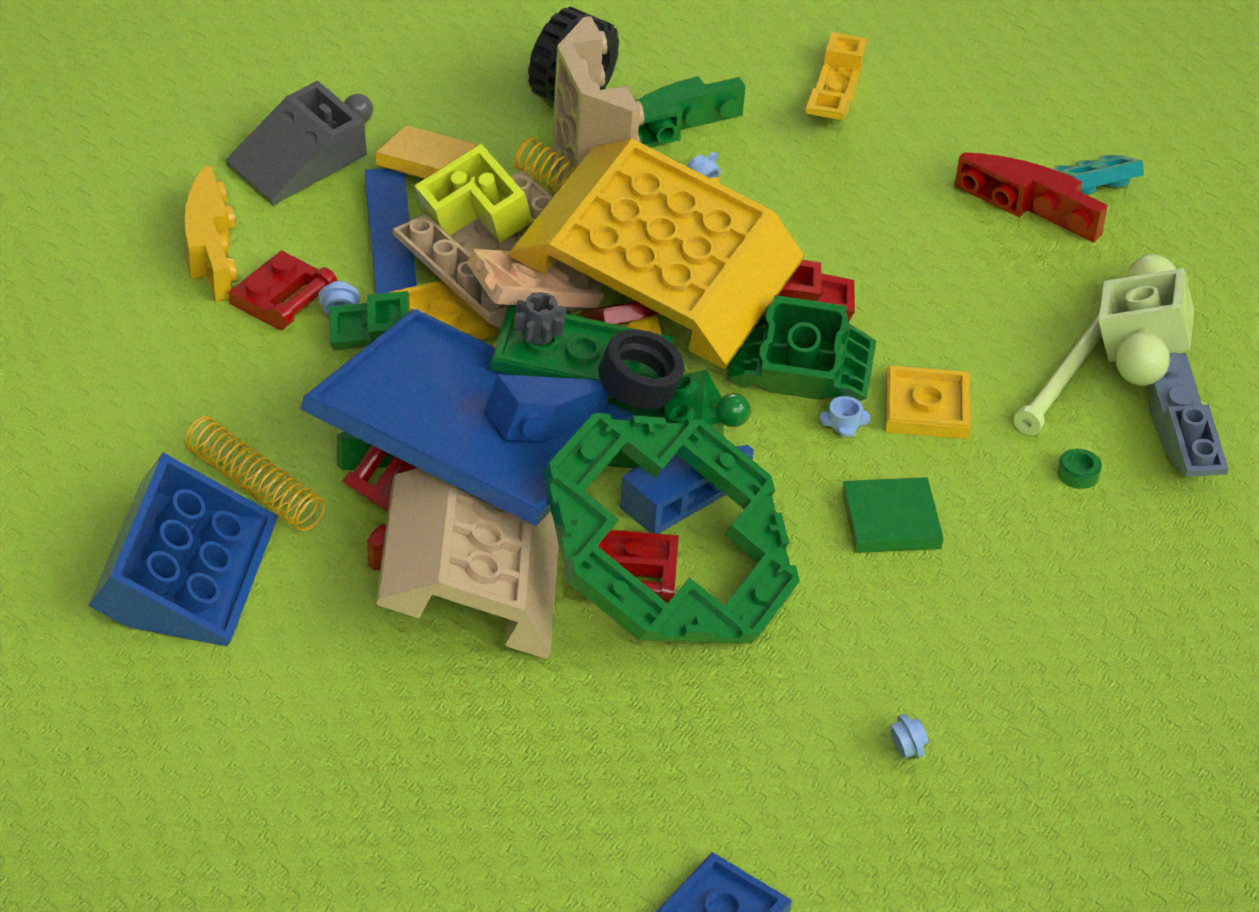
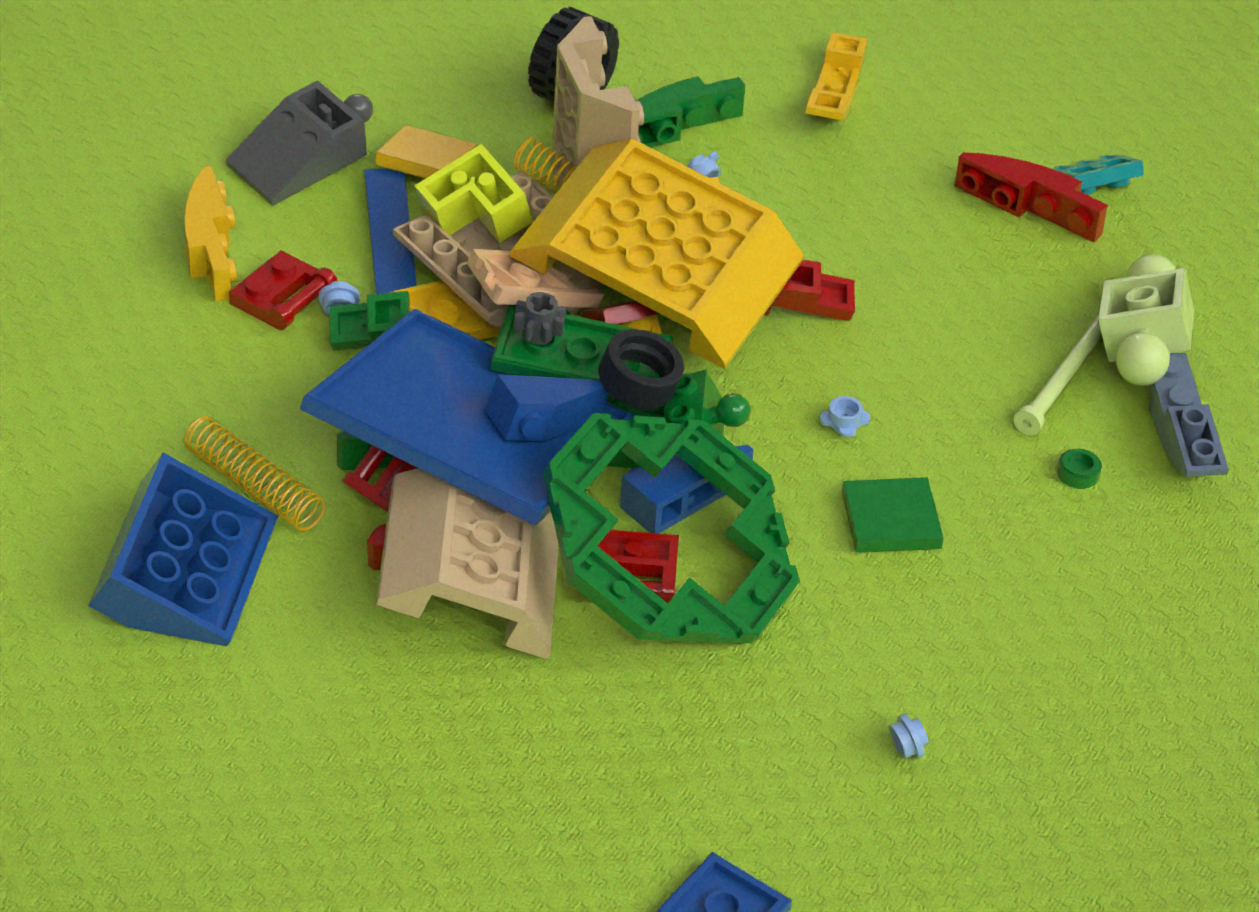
green slope [728,295,876,401] -> none
yellow tile [885,365,971,439] -> none

